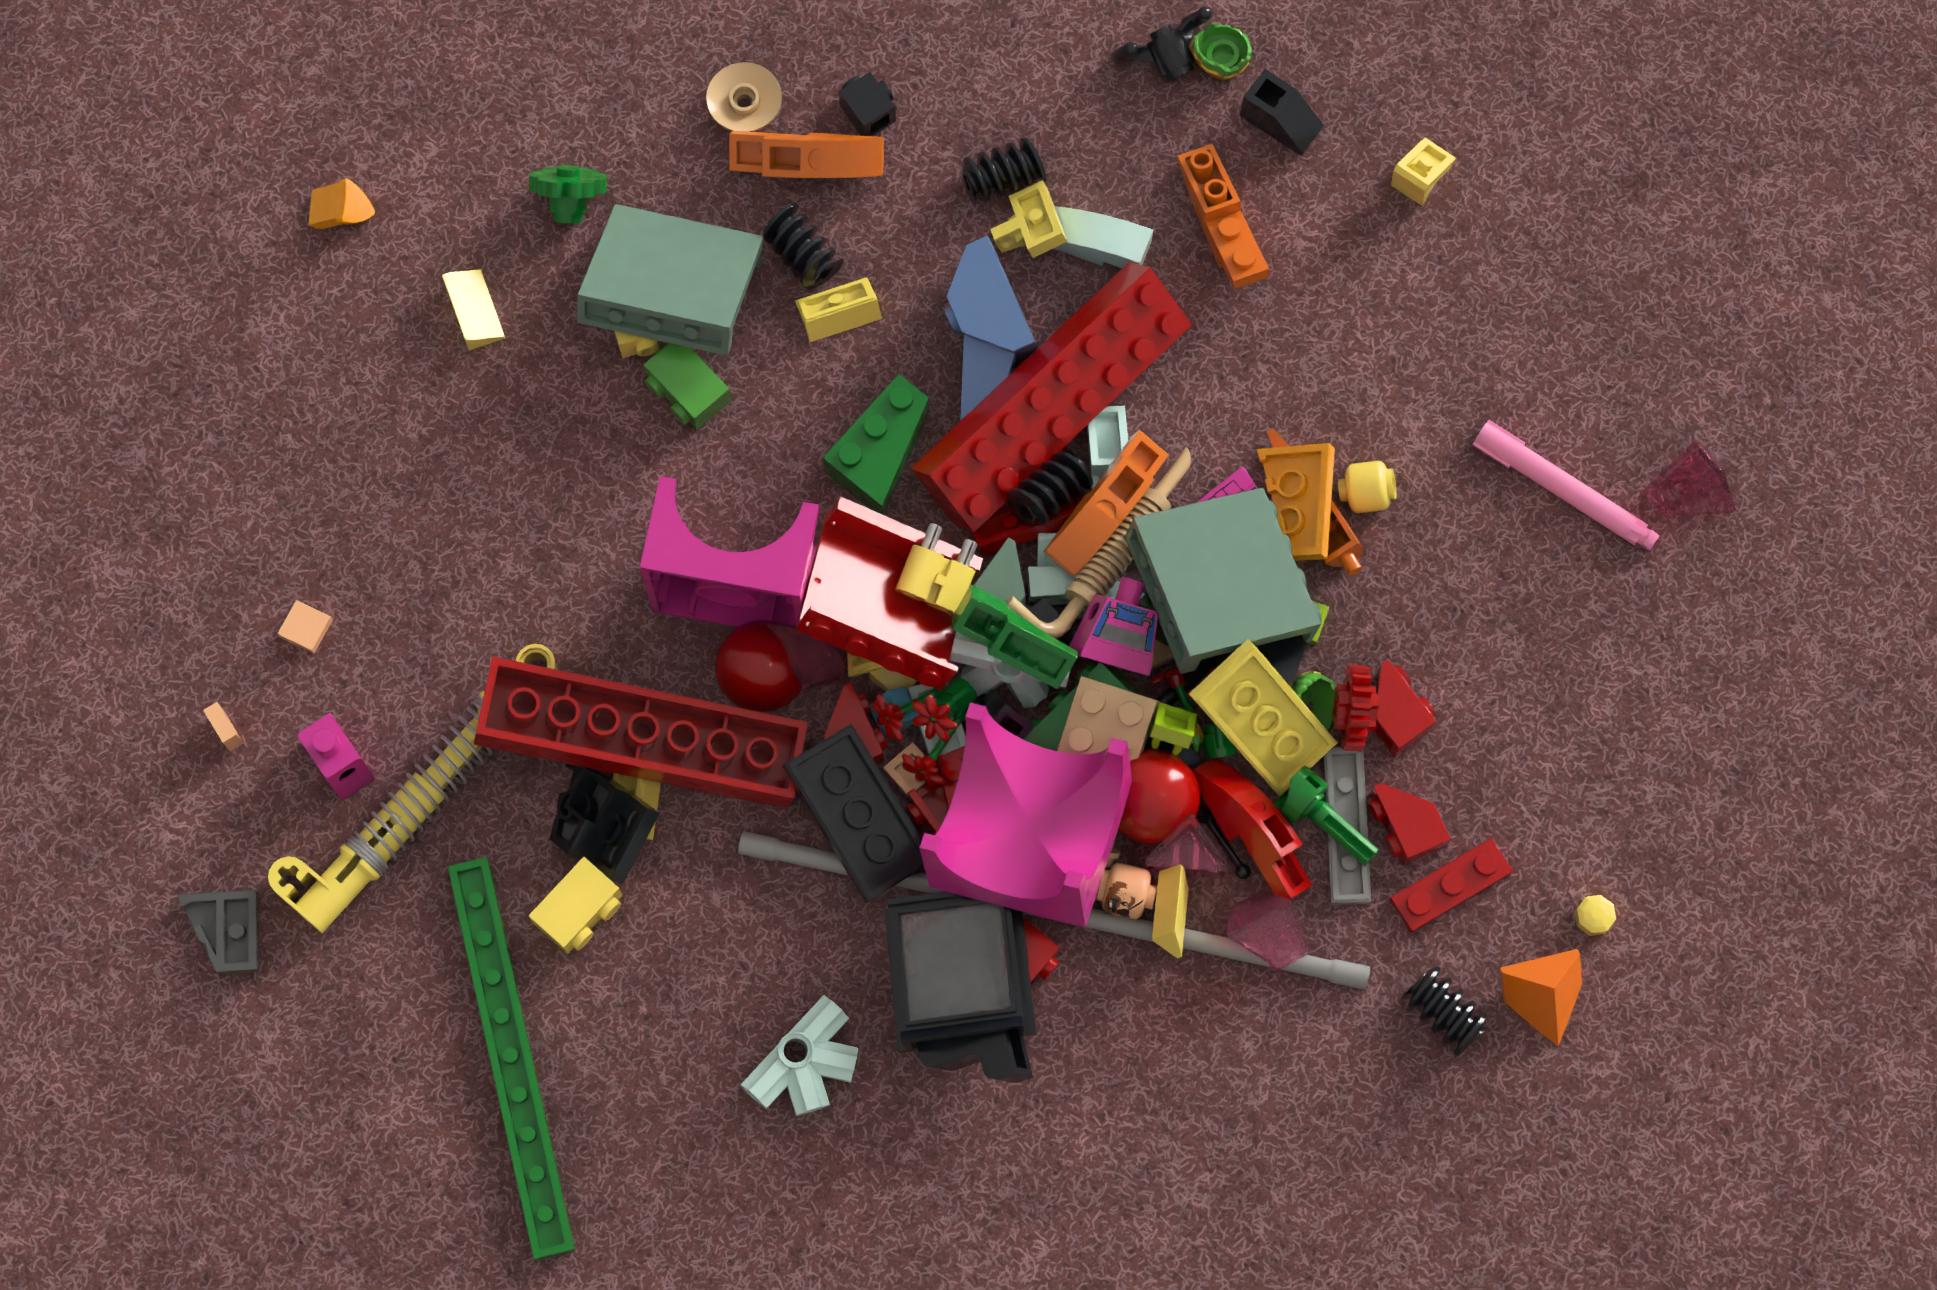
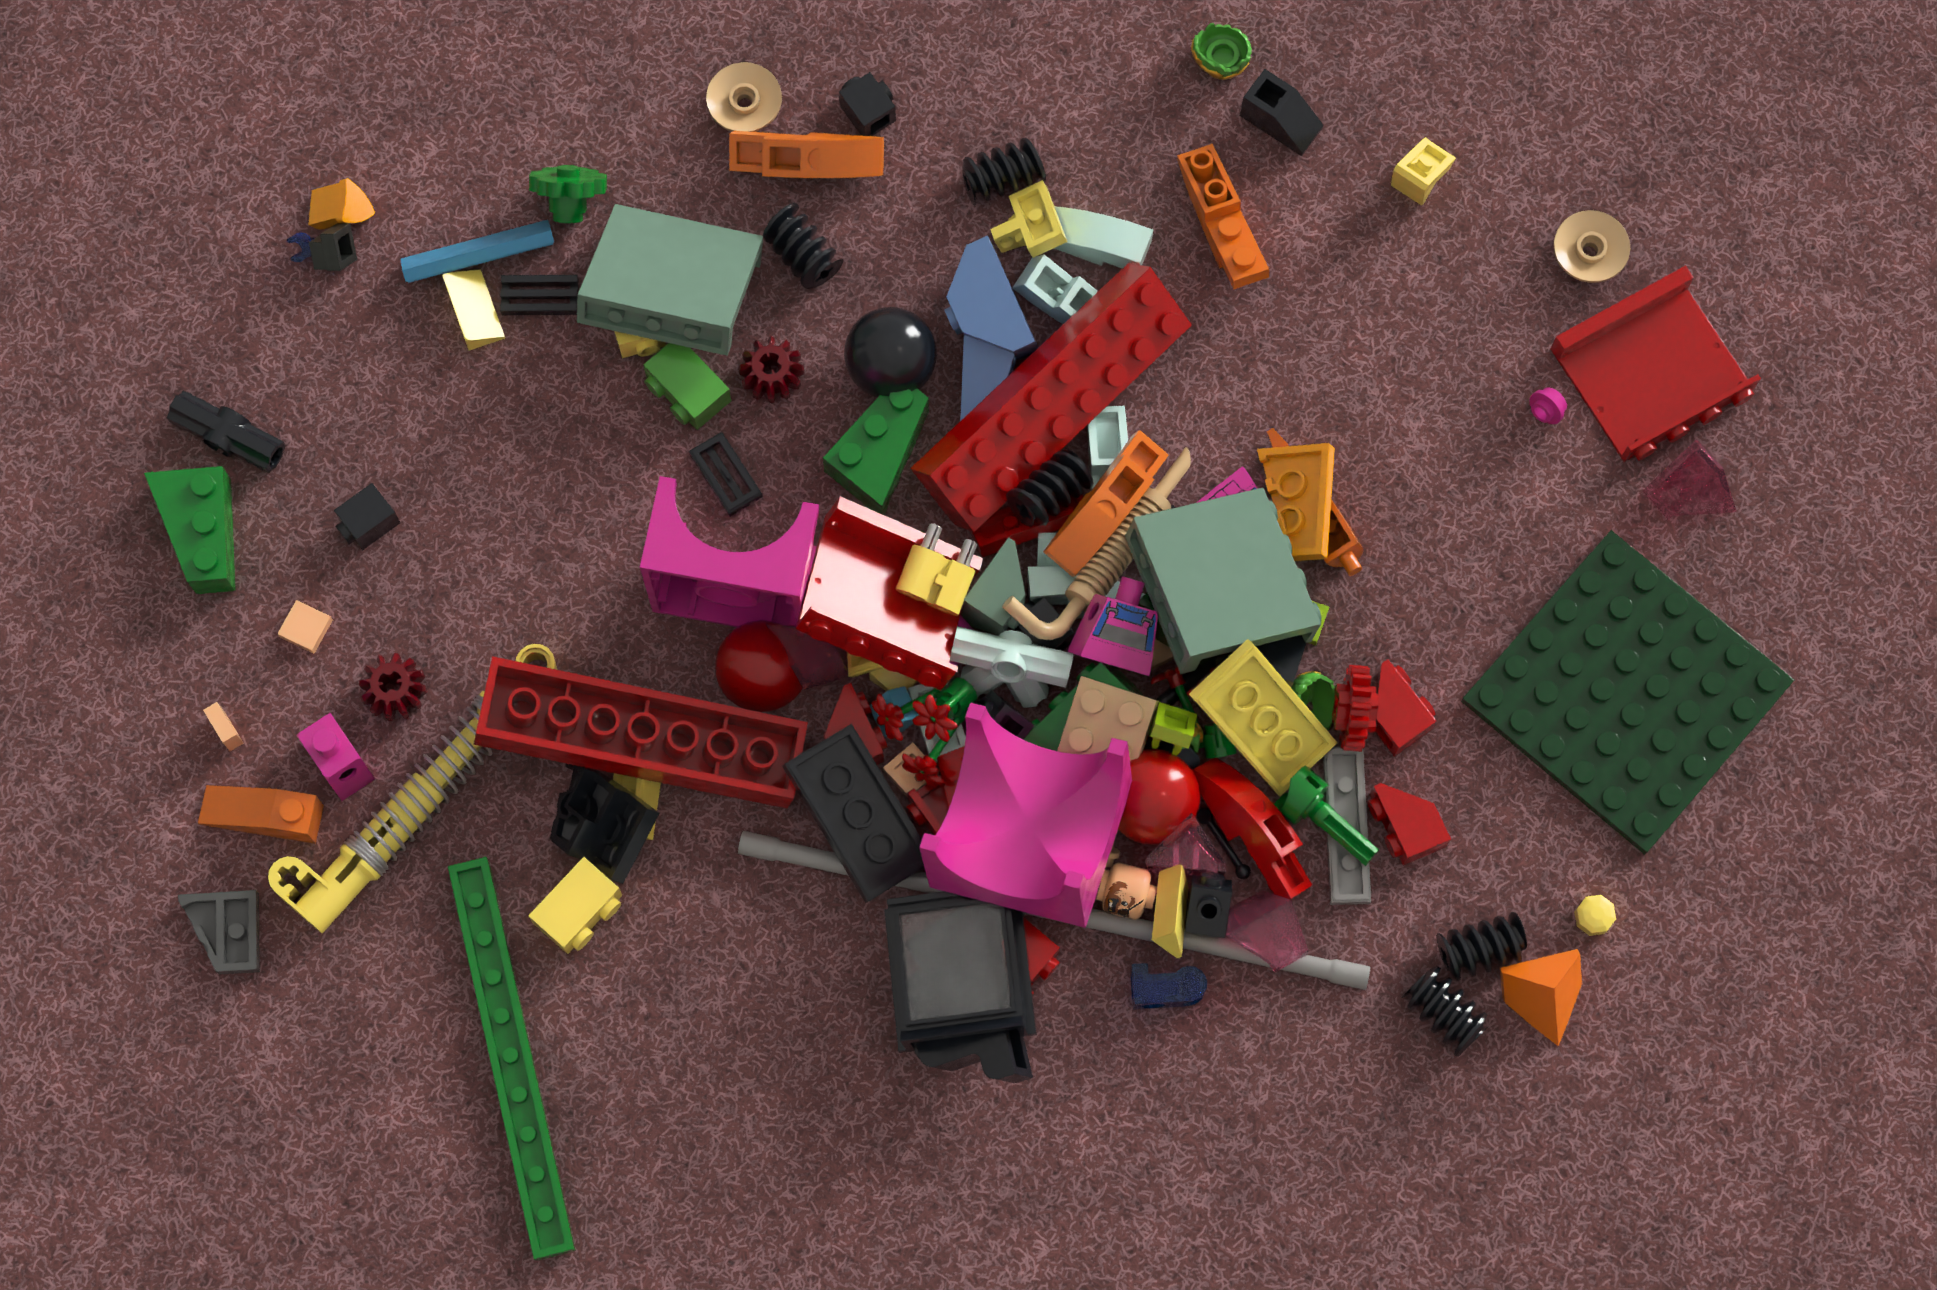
light aqua piece [740,995,858,1116] -> none
light yellow slope [795,278,882,342] -> none
green slope [952,584,1078,689] -> none
black piece [1111,6,1214,82] -> none
light yellow head [1338,461,1397,514] -> none
red plate [1389,838,1513,933] -> none
bright pink piece [1472,420,1659,551] -> none
none -> green wedge [144,466,235,594]
none -> black piece [167,390,286,473]
none -> orange slope [198,785,324,844]
none -> pearl dark grey piece [287,223,357,271]
none -> black brick [334,483,400,551]
none -> dark red gear [359,653,427,721]
none -> dark azure tile [401,220,555,283]
none -> black tile [500,275,579,316]
none -> black tile [689,432,763,517]
none -> dark red gear [738,336,804,404]
none -> black piece [844,307,937,398]
none -> light aqua slope [1012,254,1098,324]
none -> clear blue leg [1130,963,1207,1010]
none -> black brick [1185,872,1232,938]
none -> black piece [1436,912,1527,981]
none -> dark green plate [1461,530,1795,855]
none -> dark pink plate [1530,387,1567,424]
none -> red panel [1550,265,1761,462]
none -> tan dish [1554,210,1630,283]

